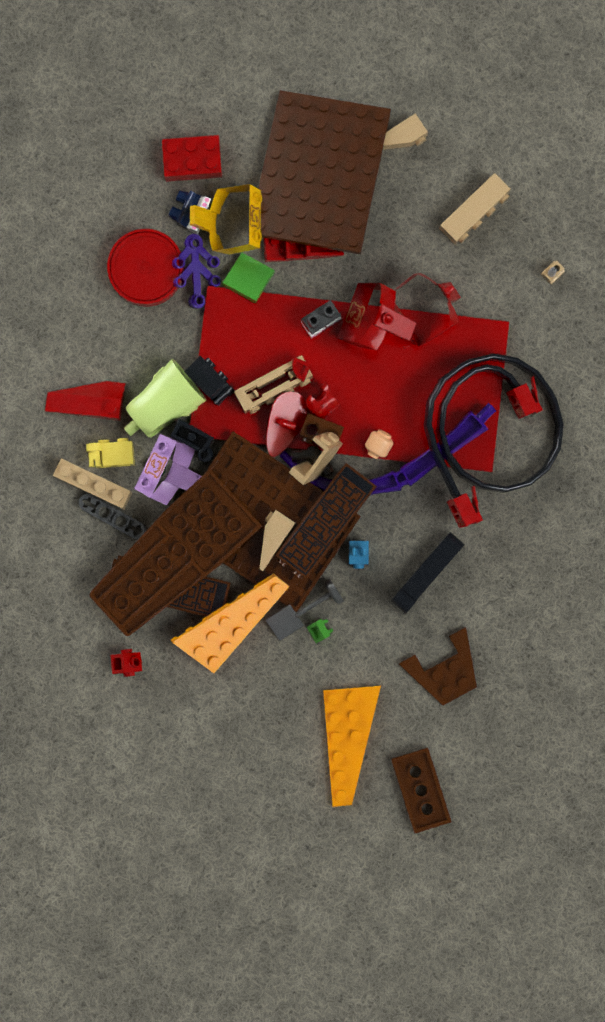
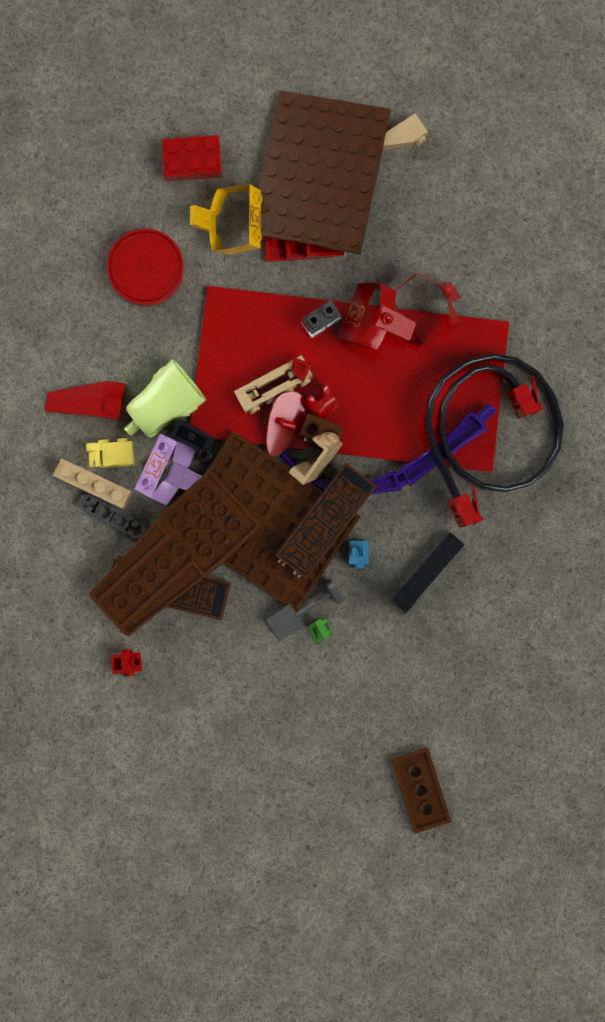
dark blue hips [169,190,212,235] -> none
light orange wing [170,573,289,673] -> none
dark purple plant [172,234,221,309] -> none
black hinge [184,356,235,406] -> none
bright green tile [223,253,275,303] -> none
tan slope [260,510,296,571] -> none
light orange wing [323,686,381,807] -> none
light nougat head [365,429,393,459] -> none
reddish brown wing [399,627,477,705] -> none
tan brick [439,173,511,245] -> none
tan piece [541,260,565,284] -> none

